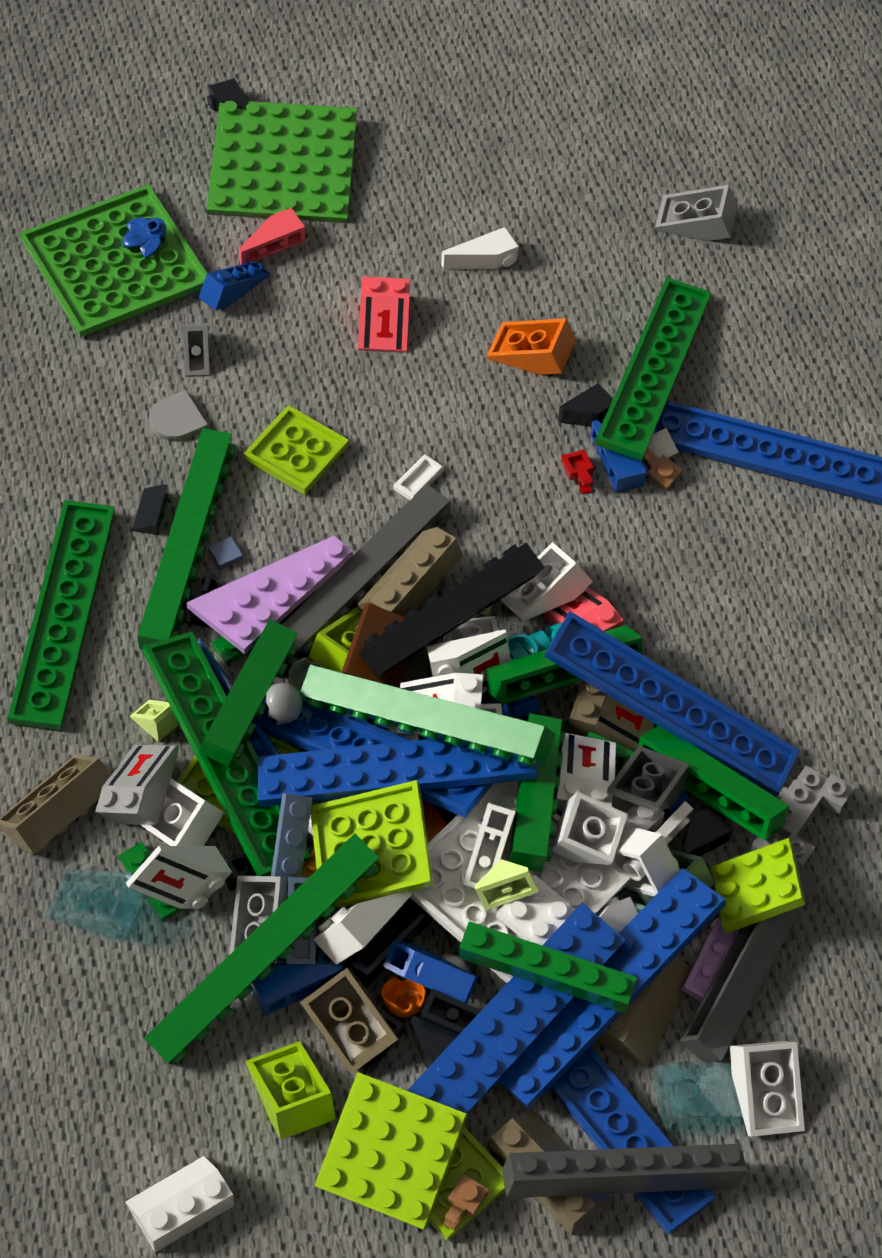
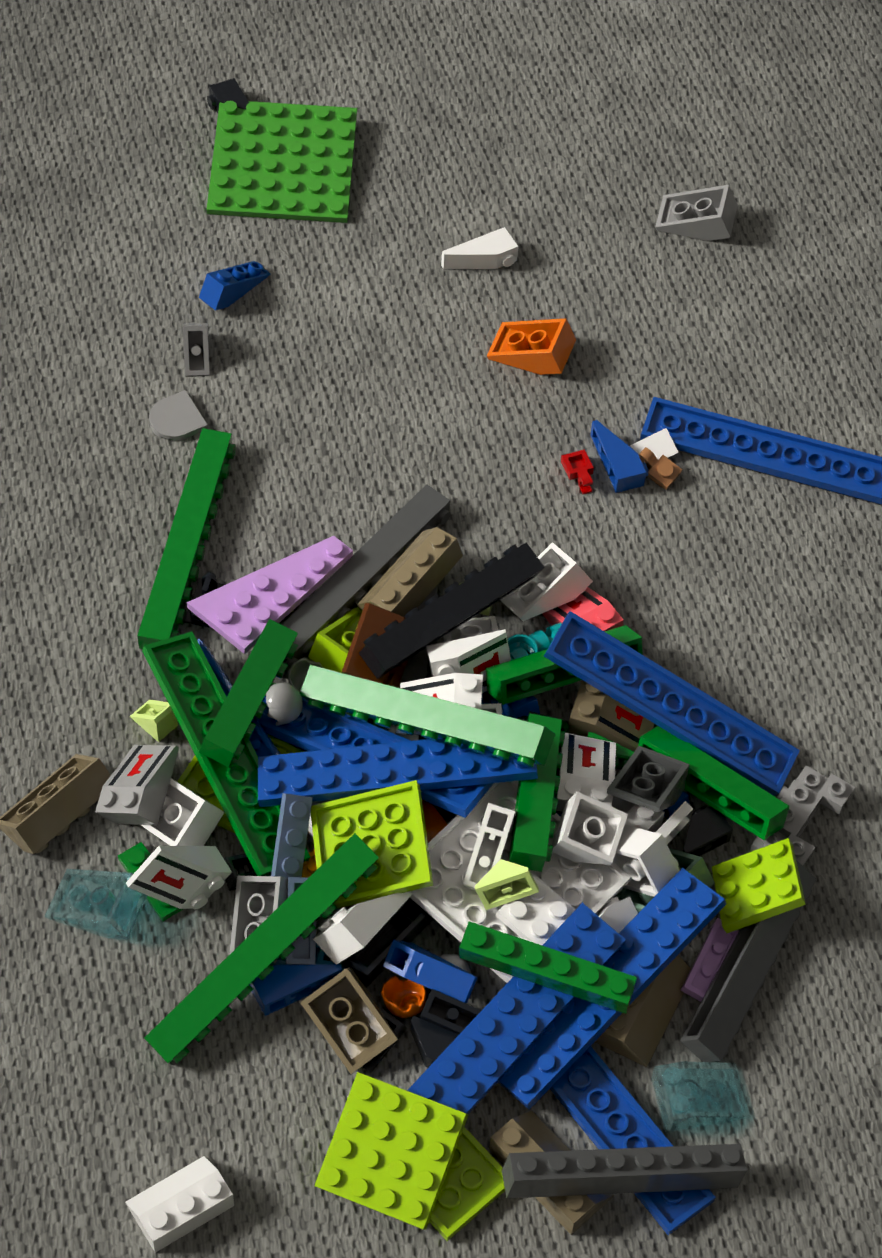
green plate [7,500,115,731] -> none
bright green plate [19,184,207,338] -> none
blue plate [122,218,166,258] -> none
black slope [132,484,169,535] -> none
sand blue tile [208,537,243,570] -> none
green plate [211,636,248,665] -> none
coral slope [239,208,305,265] -> none
lime plate [243,405,349,495] -> none
lime slope [246,1041,336,1140] -> none
coral slope [358,277,410,352] -> none
white tile [393,454,444,500] -> none
medium nougat plate [444,1174,489,1231] -> none
black slope [558,383,613,427] -> none
green plate [594,277,712,461] -> none
white slope [729,1041,805,1137] -> none

